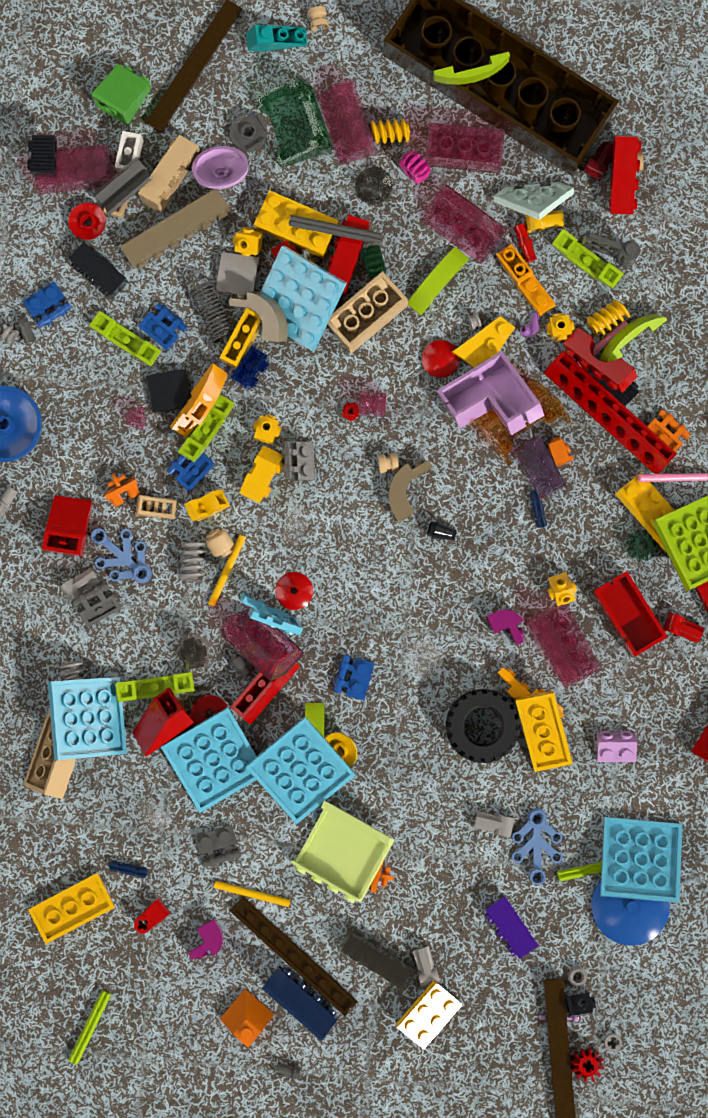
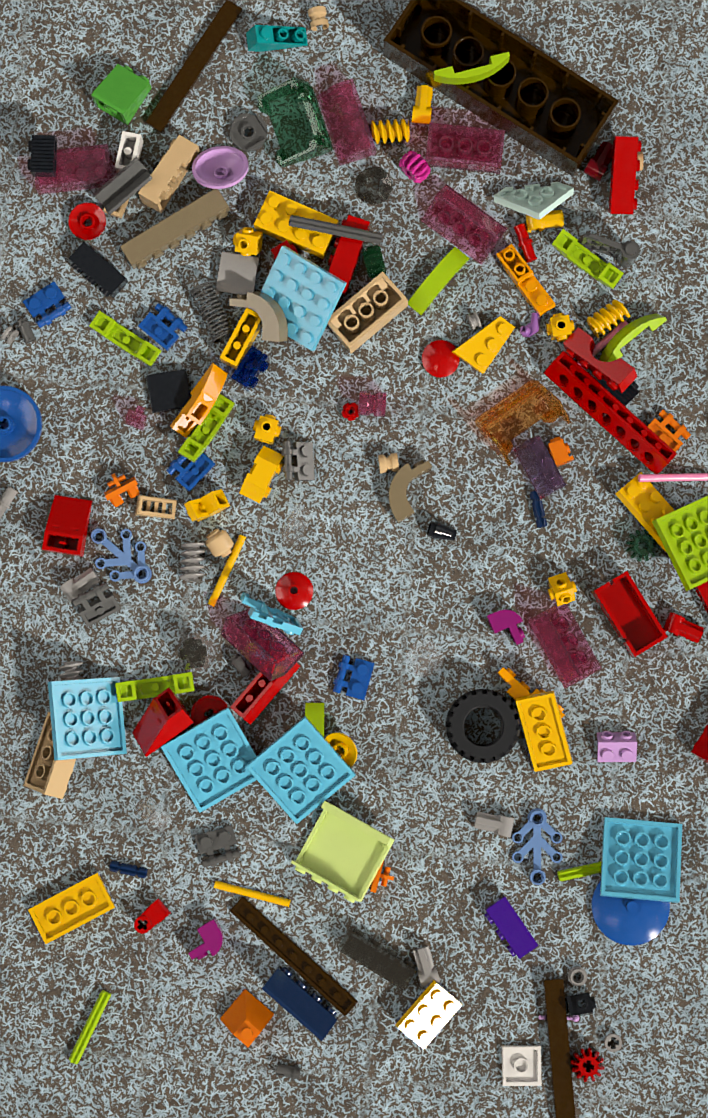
lavender piece [437,351,544,435] -> none
none -> yellow piece [411,85,433,125]
none -> white tile [501,1045,542,1086]

